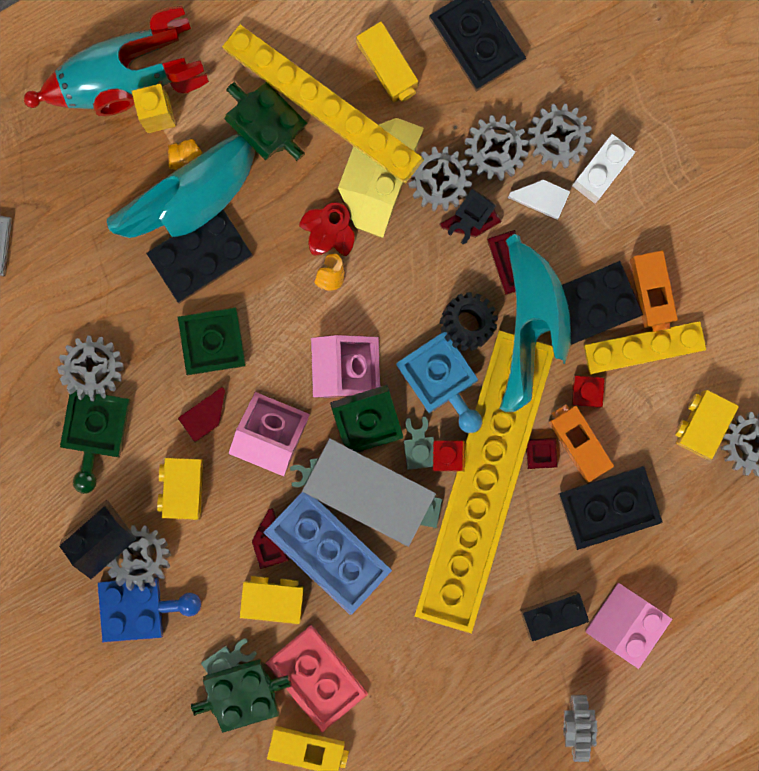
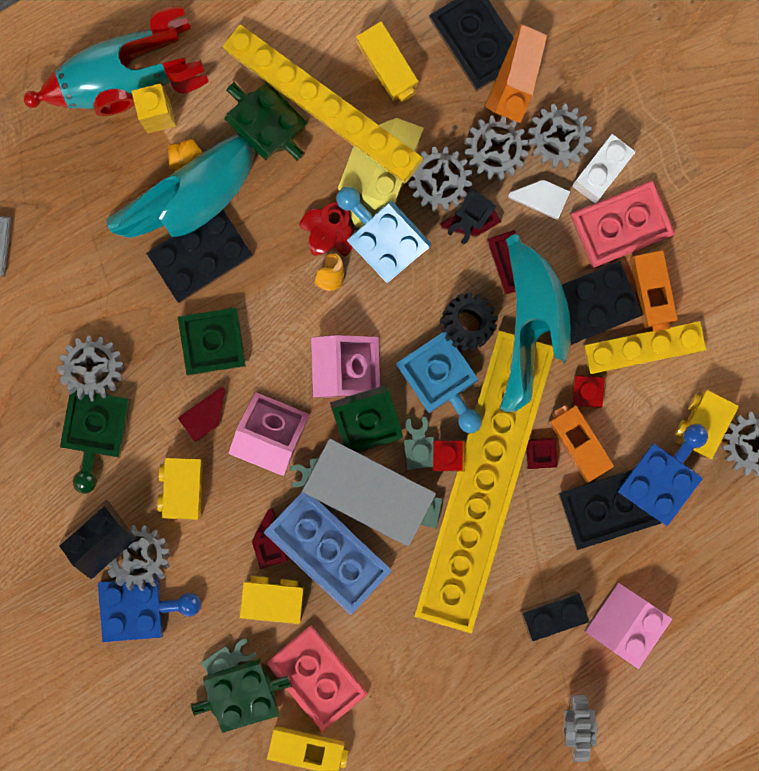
none -> plate [336,187,432,283]
none -> orange slope [484,24,547,123]
none -> coral tile [570,180,675,269]
none -> blue plate [618,424,708,526]

